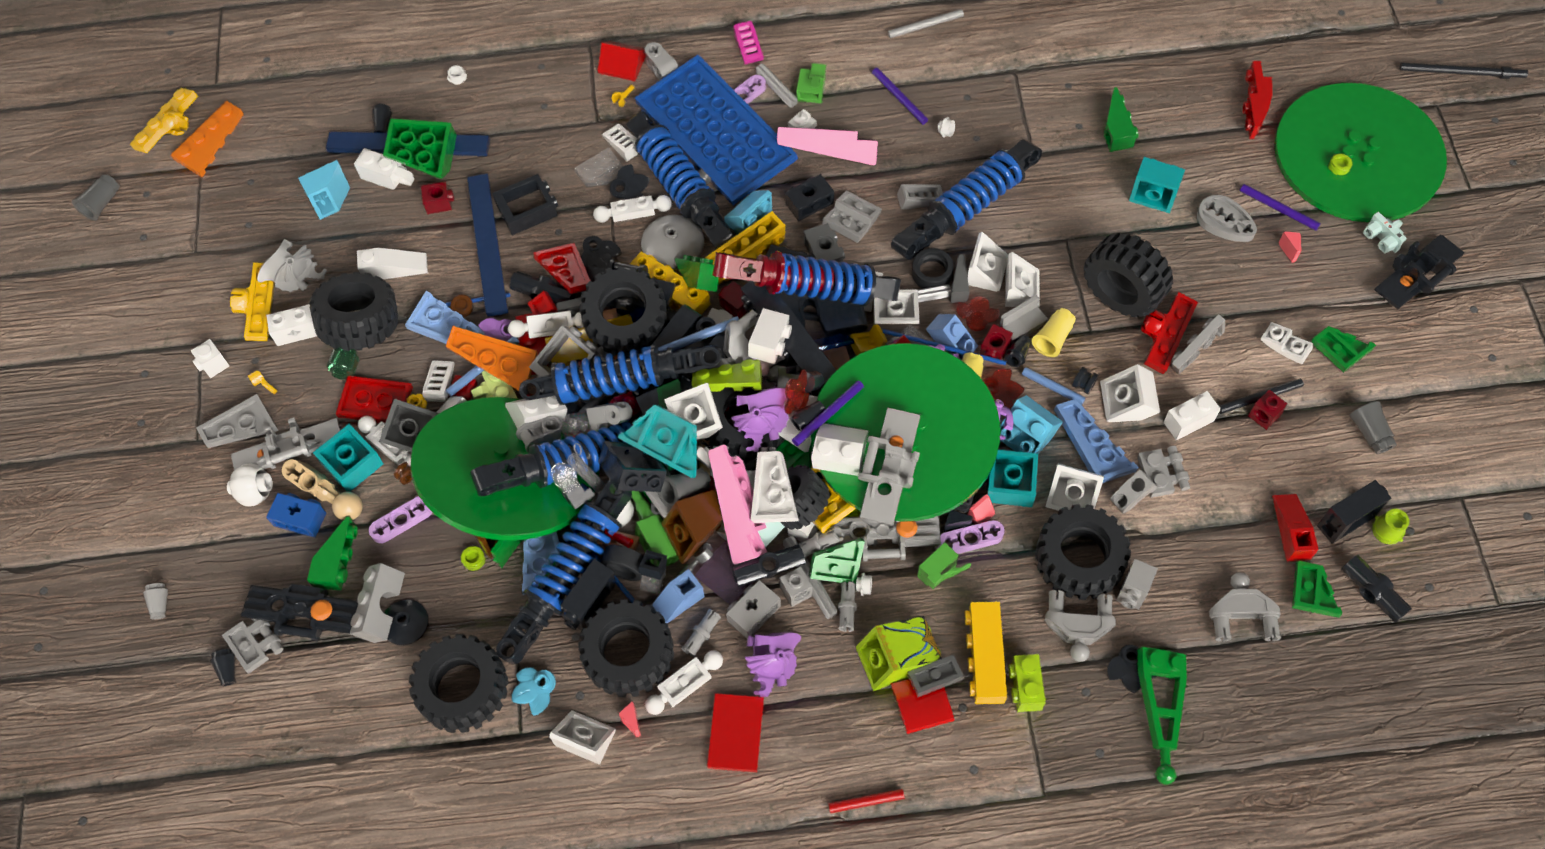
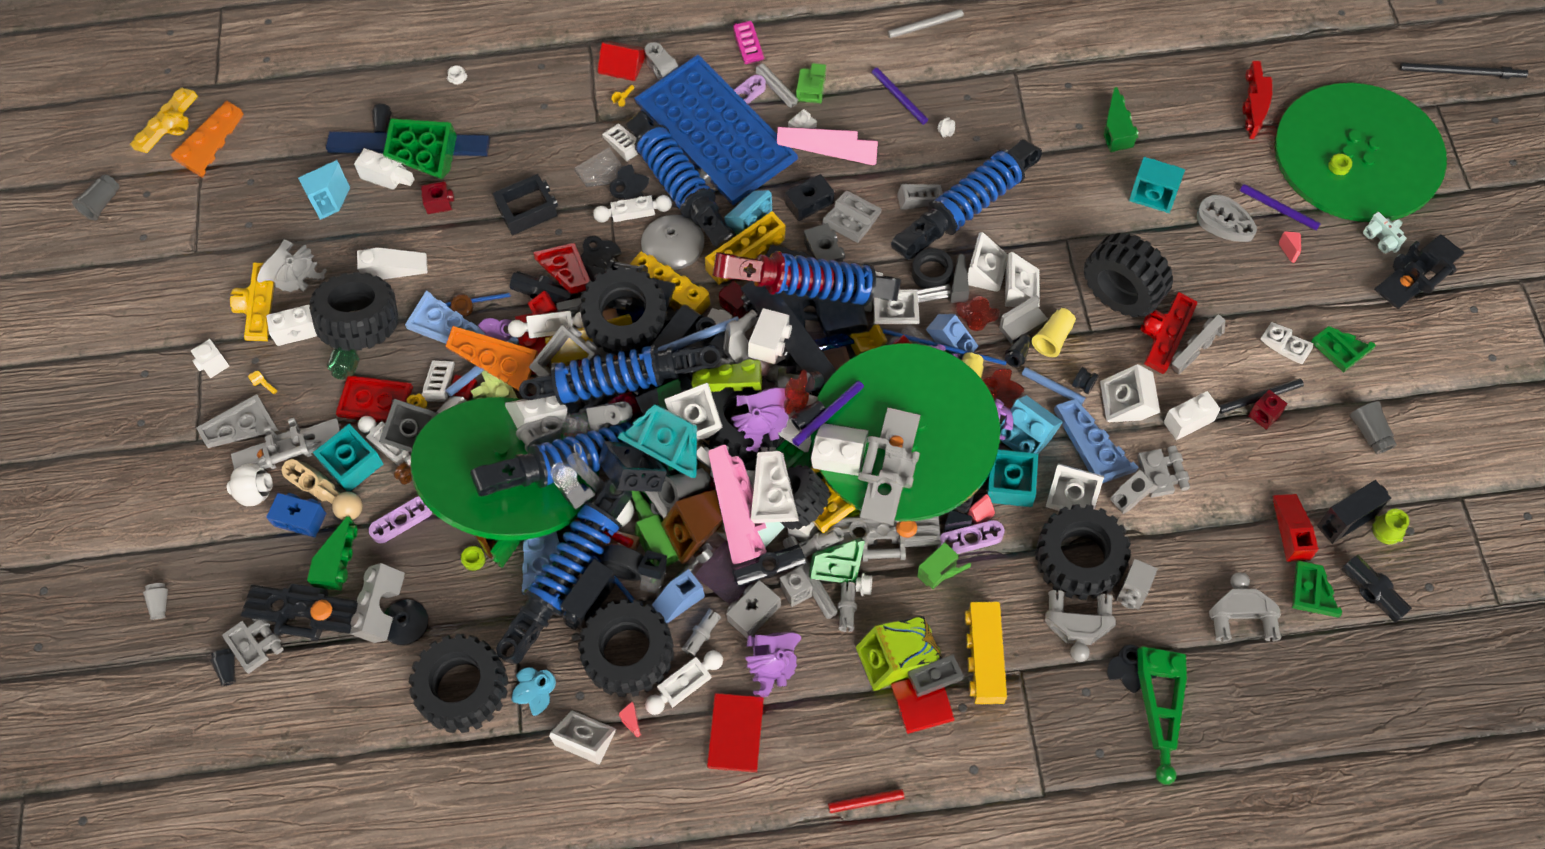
dark blue tile [467,173,509,317] -> none
green slope [675,255,719,292] -> none
dark red brick [980,324,1013,360] -> none
lime brick [1008,654,1046,712] -> none

